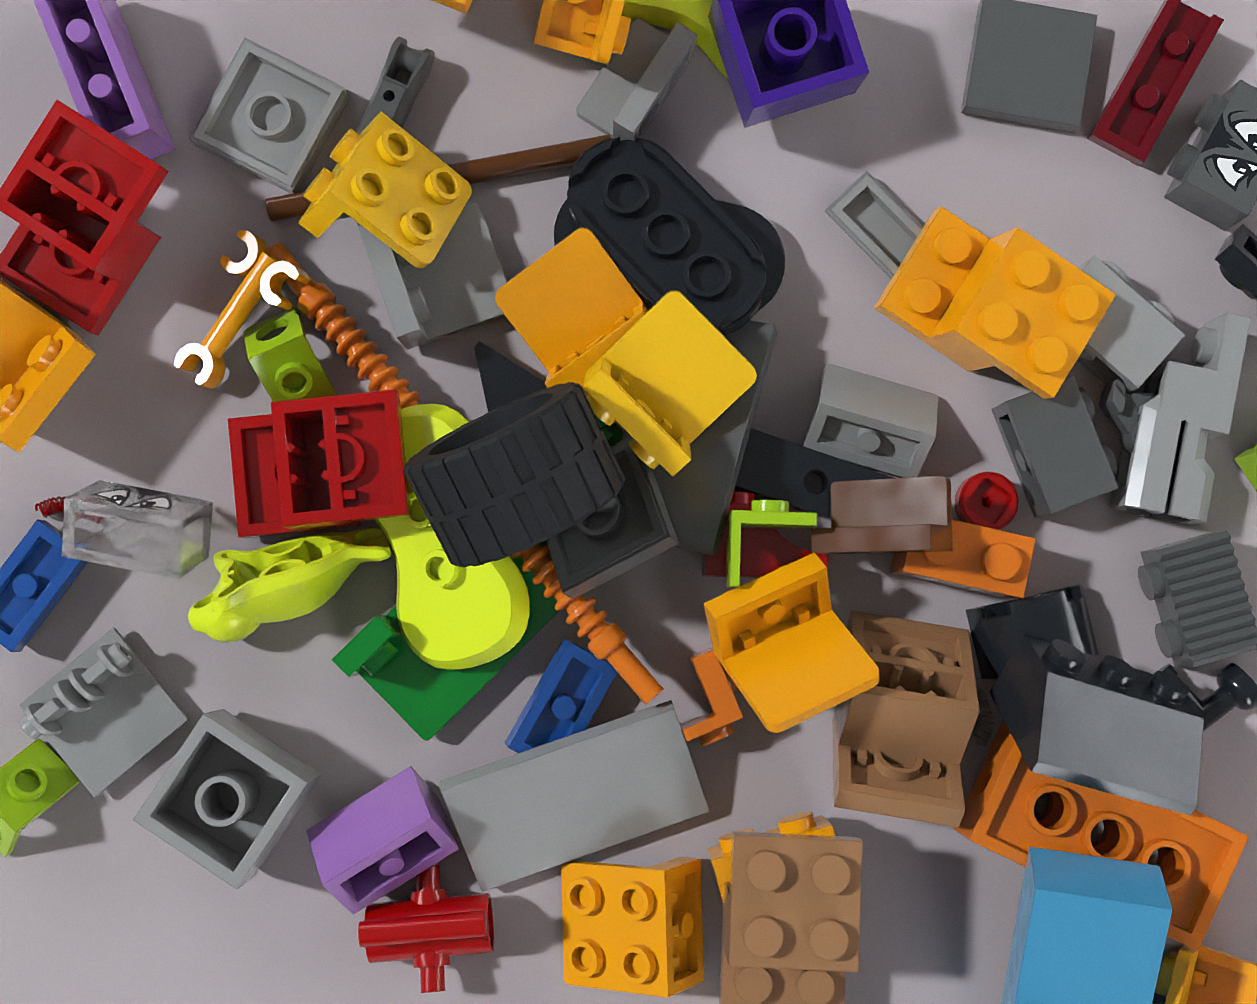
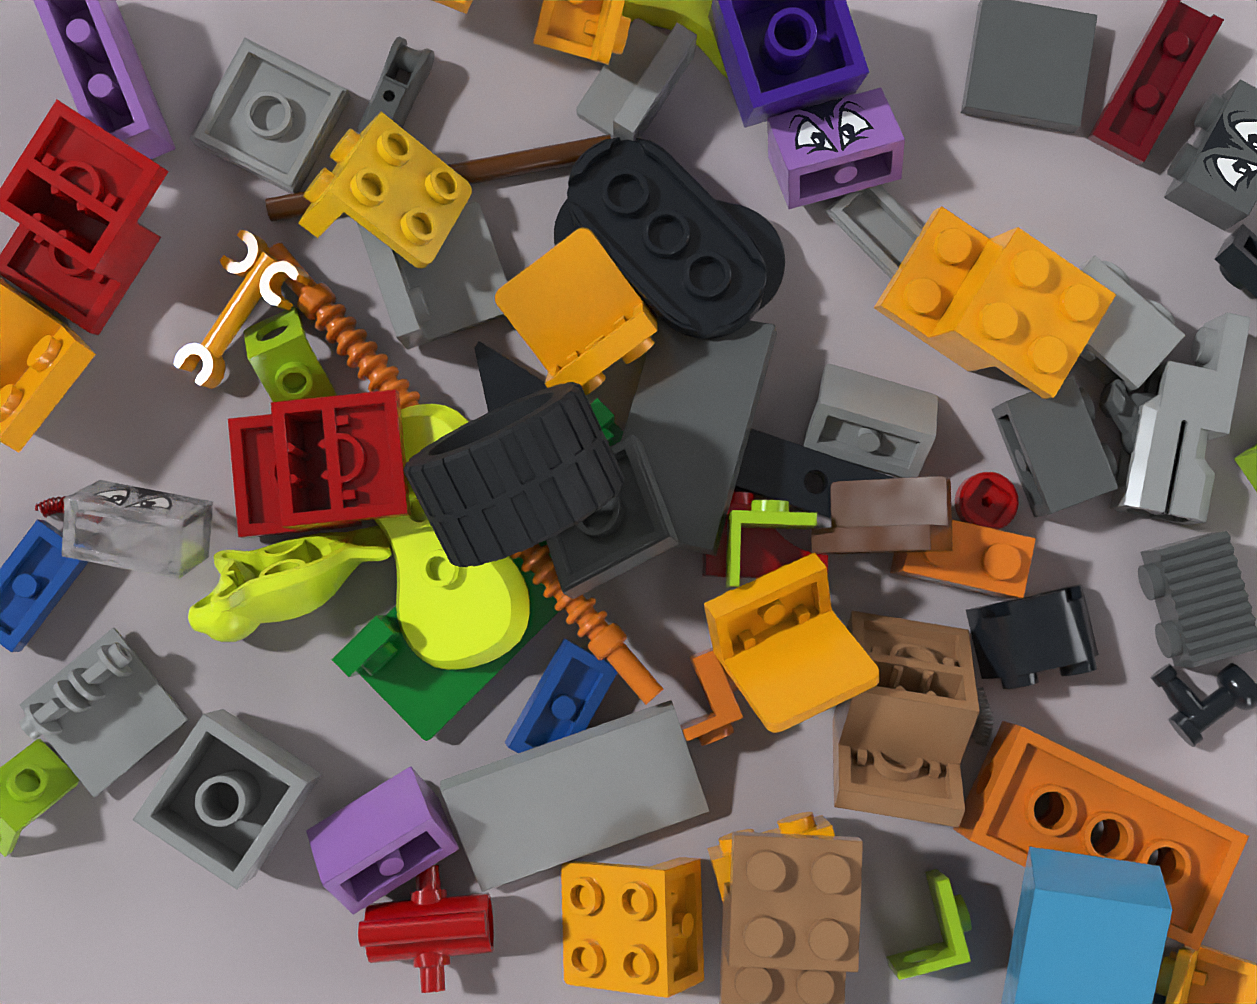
yellow bracket [582,290,757,476] -> none
slope [989,635,1204,816] -> none
none -> medium lavender brick [767,87,905,209]
none -> lime bracket [886,869,972,980]

